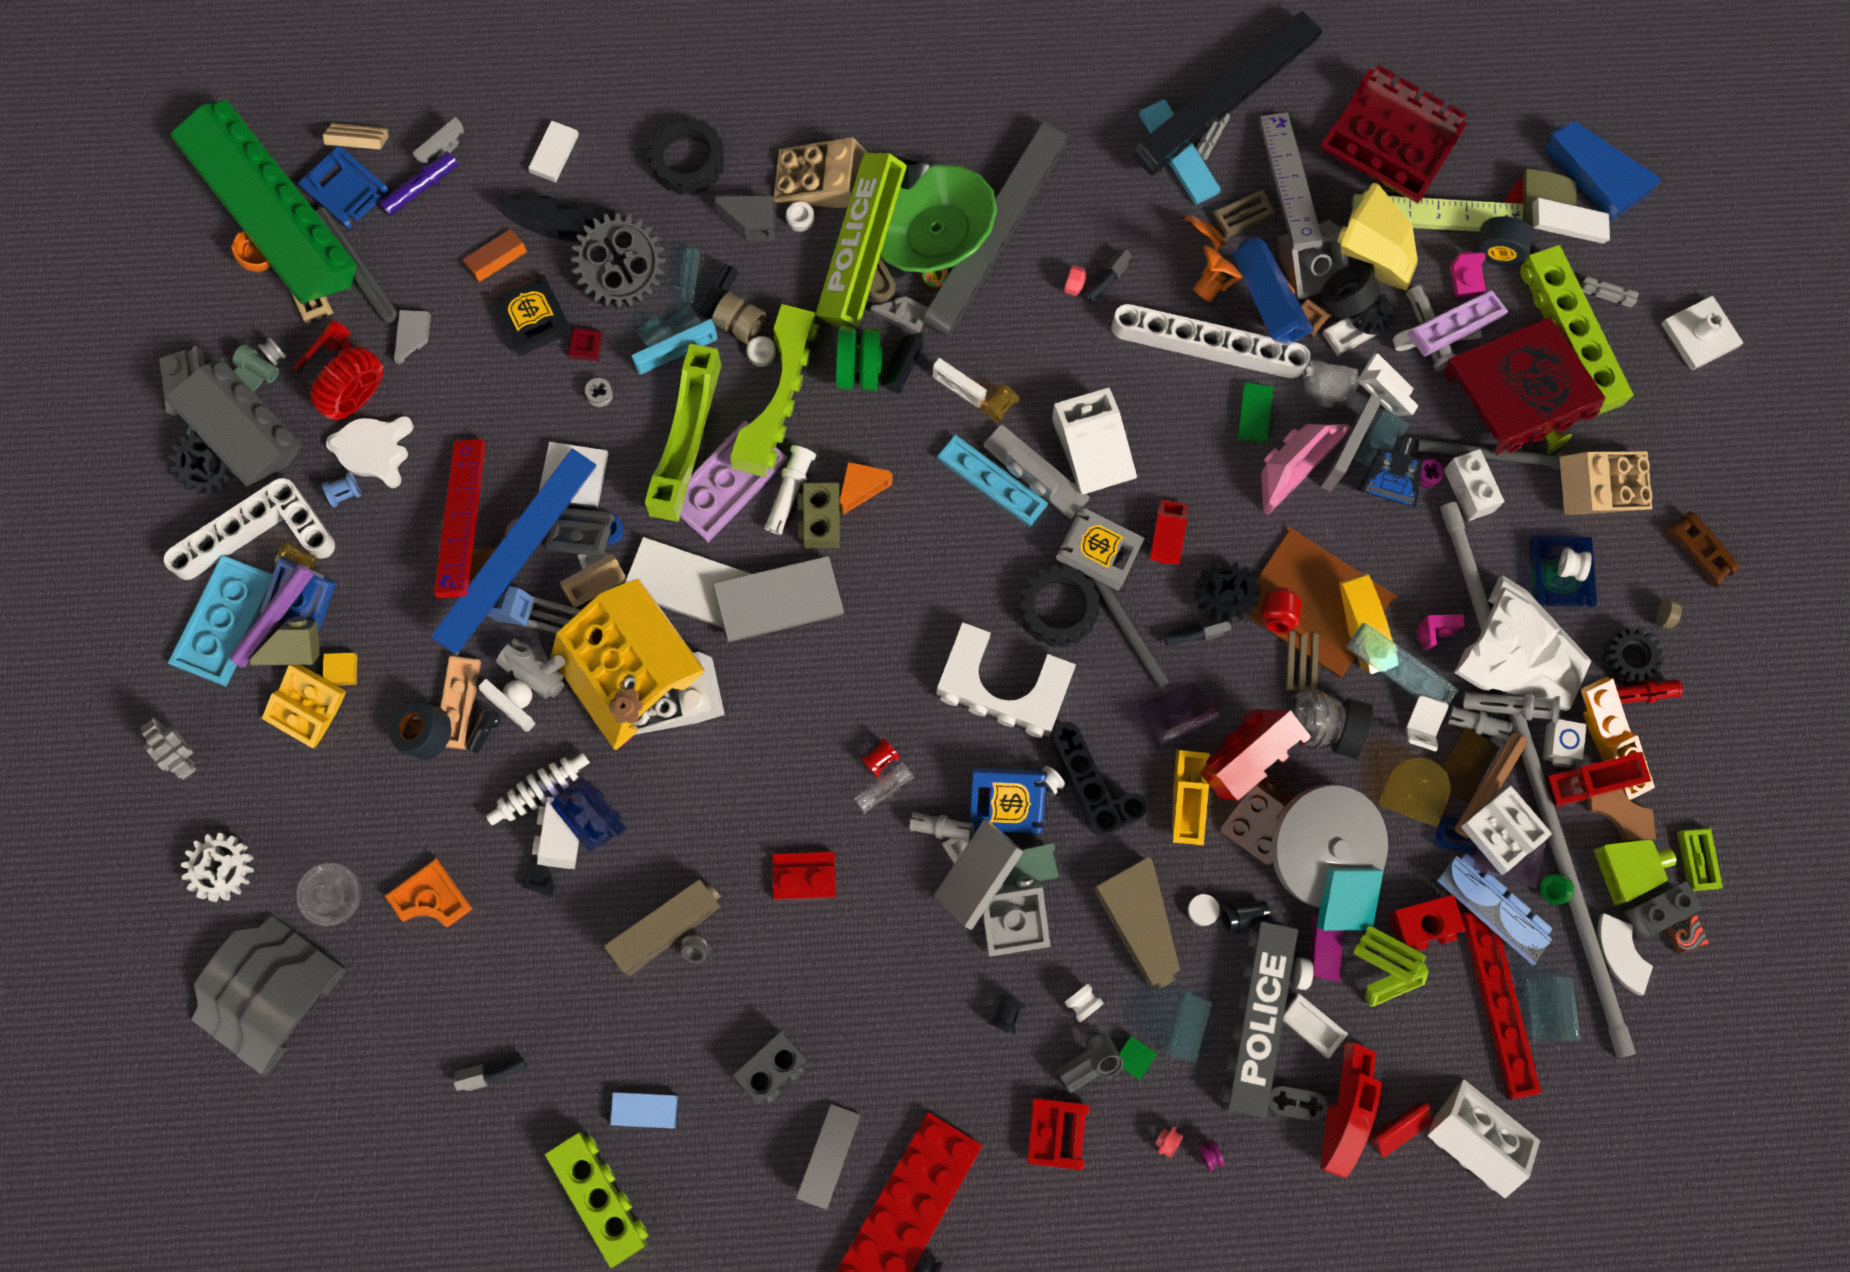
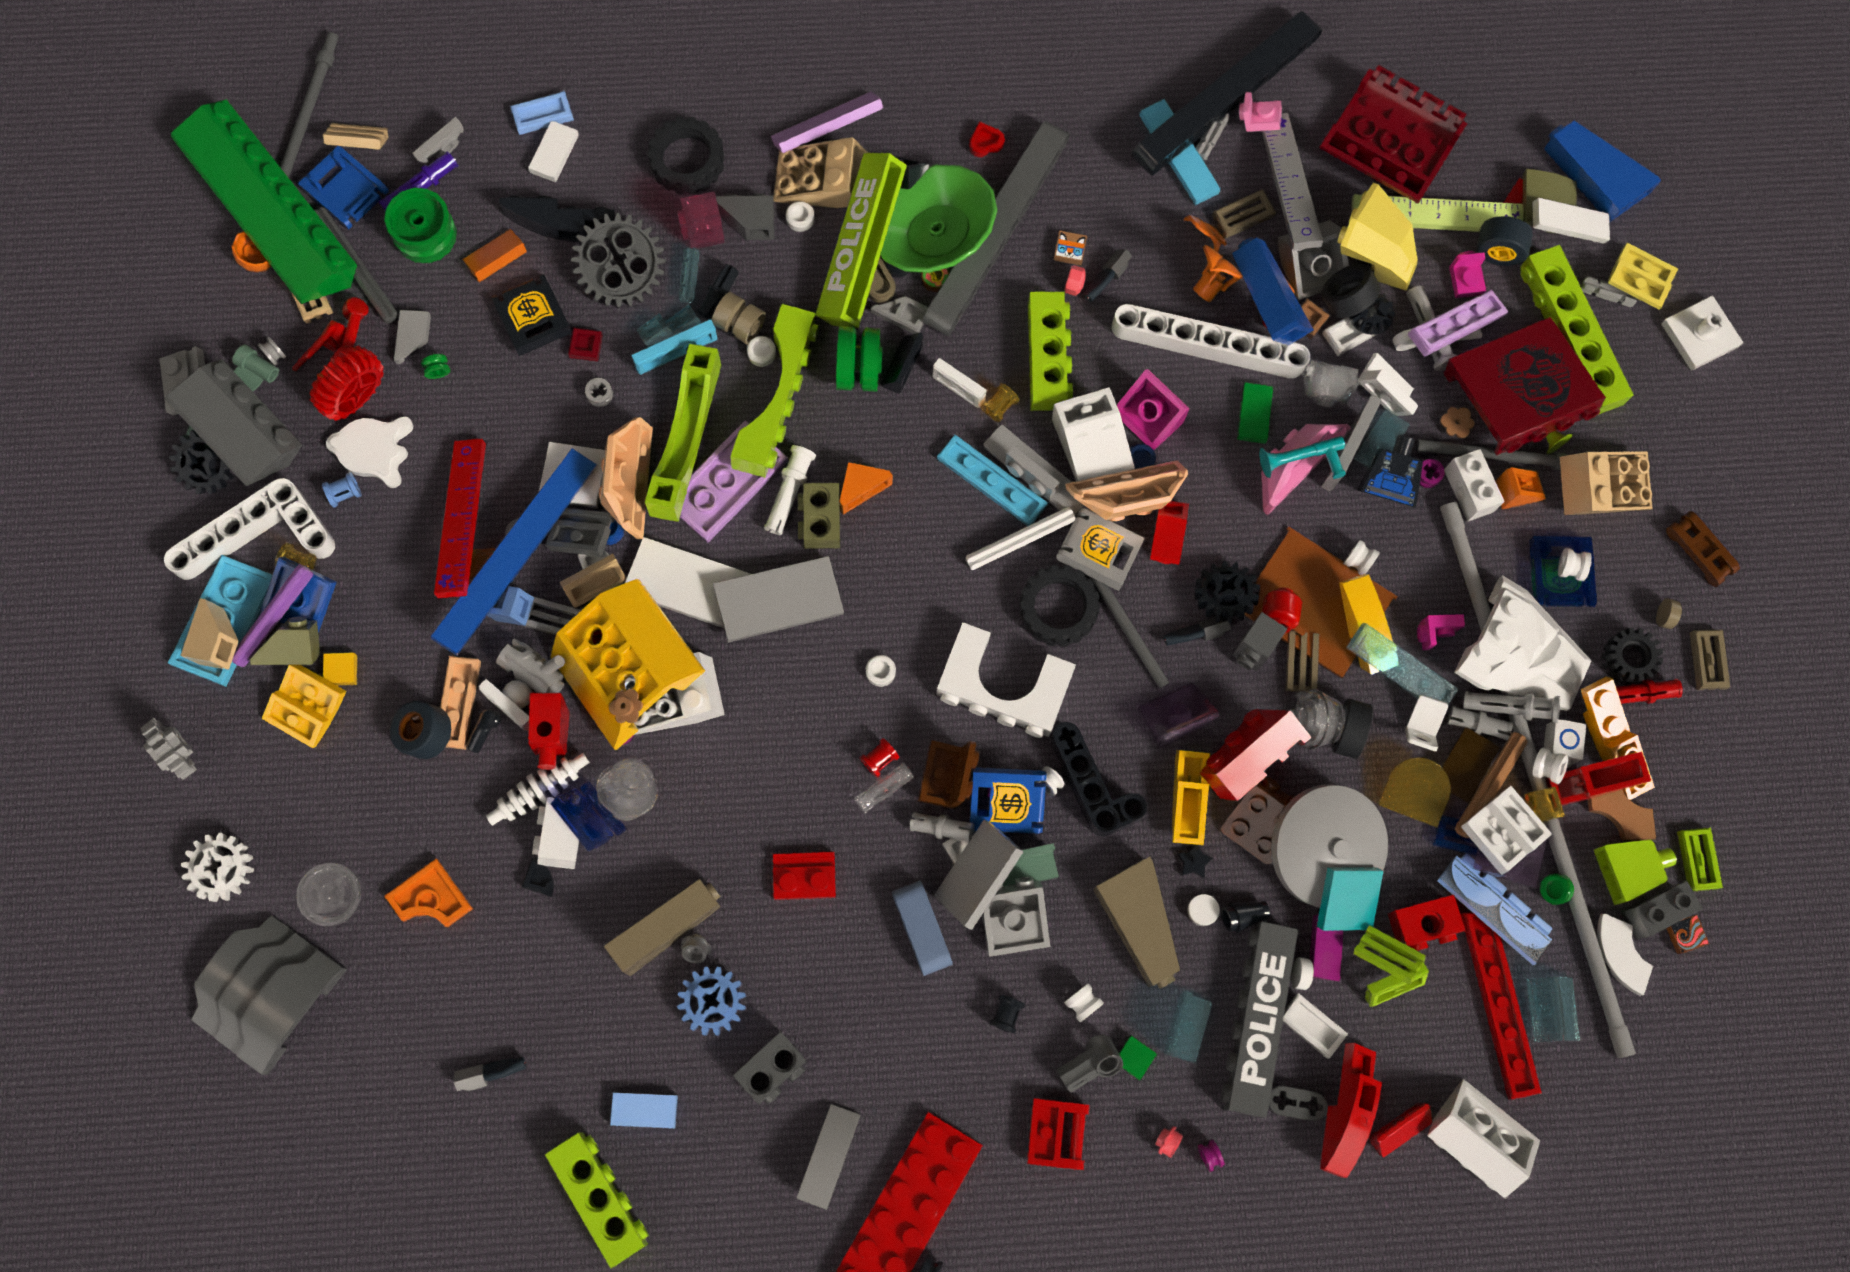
none -> tan slope [180,598,239,670]
none -> dark grey bar [280,32,339,178]
none -> red bar [329,297,369,362]
none -> green wheel [384,188,457,263]
none -> green bush [421,354,451,379]
none -> light blue tile [510,91,573,135]
none -> red torso [528,693,570,770]
none -> clear cone [596,759,657,820]
none -> light nougat wedge [599,417,653,539]
none -> clear pink brick [677,192,725,250]
none -> medium blue gear [677,967,746,1036]
none -> lavender tile [771,92,883,153]
none -> white tile [866,655,896,687]
none -> sand blue beam [891,881,953,976]
none -> reddish brown bracket [917,740,979,809]
none -> white axle [966,507,1075,570]
none -> red tile [969,121,1005,157]
none -> lime brick [1028,292,1073,411]
none -> tile [1054,230,1087,266]
none -> light nougat wedge [1065,460,1188,521]
none -> dark pink slope [1117,369,1190,450]
none -> dark blue tile [1130,444,1156,469]
none -> black piece [1177,844,1213,879]
none -> dark grey brick [1232,612,1287,672]
none -> bright pink bracket [1239,92,1282,132]
none -> teal piece [1259,436,1346,479]
none -> white wheel [1343,540,1380,575]
none -> medium nougat plant [1440,407,1474,438]
none -> orange slope [1495,467,1546,510]
none -> clear yellow tile [1524,787,1565,822]
none -> white wheel [1533,748,1568,784]
none -> light yellow slope [1608,243,1678,309]
none -> dark tan tile [1690,630,1730,690]

